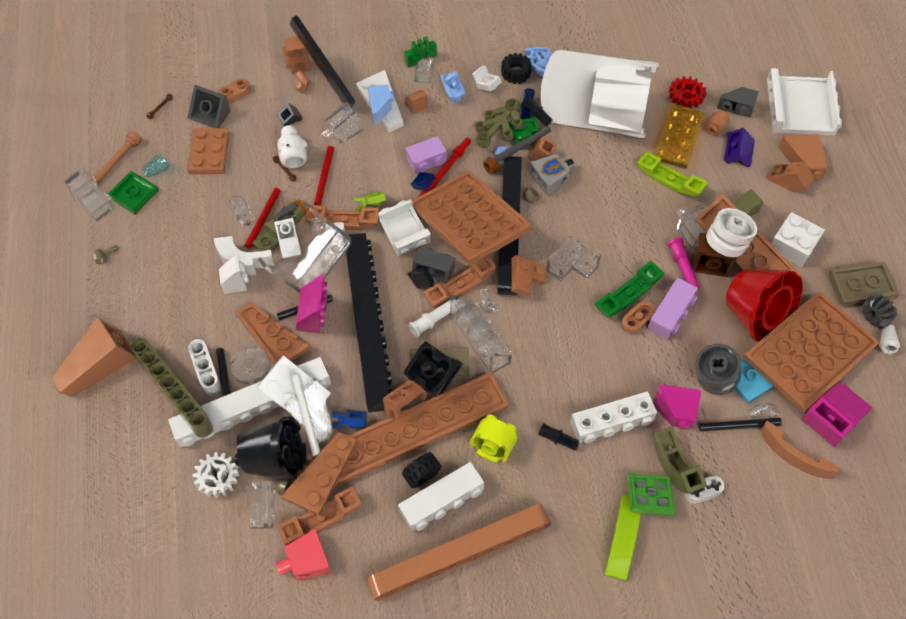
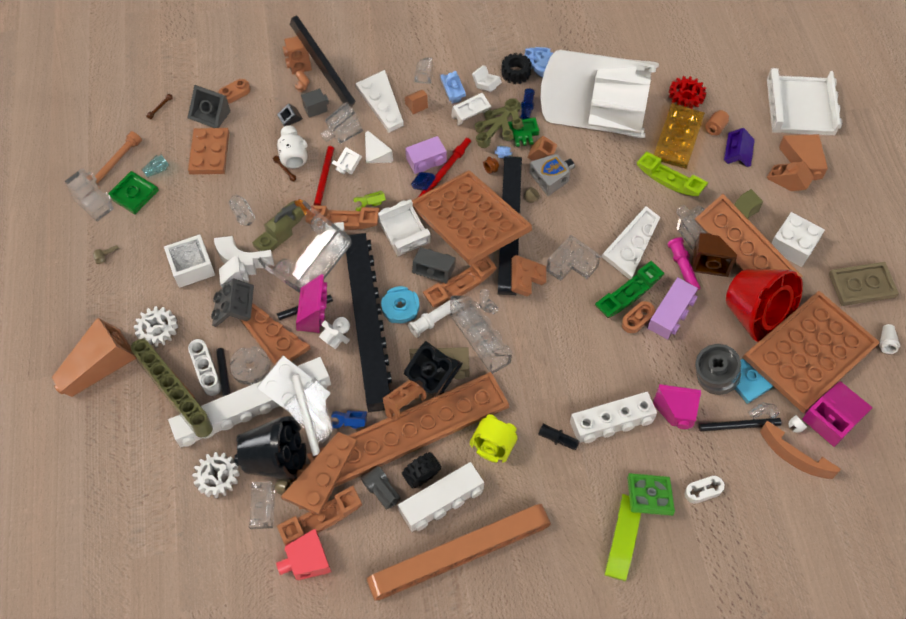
red bar [244,188,281,249] -> none
white slope [274,218,302,261] -> none
light blue slope [368,84,394,125] -> none
green hinge [404,36,437,67] -> none
black slope [408,266,433,288] -> none
dark grey bar [494,126,551,163] -> none
black axle [522,96,553,127] -> none
olive arch [651,426,707,493] -> none
white wheel [706,208,758,257] -> none
dark grey slope [717,87,759,117] -> none
dark grey gear [862,294,897,327] -> none
none -> white gear [134,306,178,347]
none -> piece [164,234,215,288]
none -> dark grey bracket [211,278,254,327]
none -> dark grey brick [301,88,329,118]
none -> white hips [319,317,350,349]
none -> white bracket [332,147,362,175]
none -> dark grey piece [361,466,401,510]
none -> white slope [365,131,393,163]
none -> medium azure plate [381,286,420,323]
none -> white hinge [451,93,491,126]
none -> white wing [601,206,660,280]
none -> white hinge [788,415,807,433]

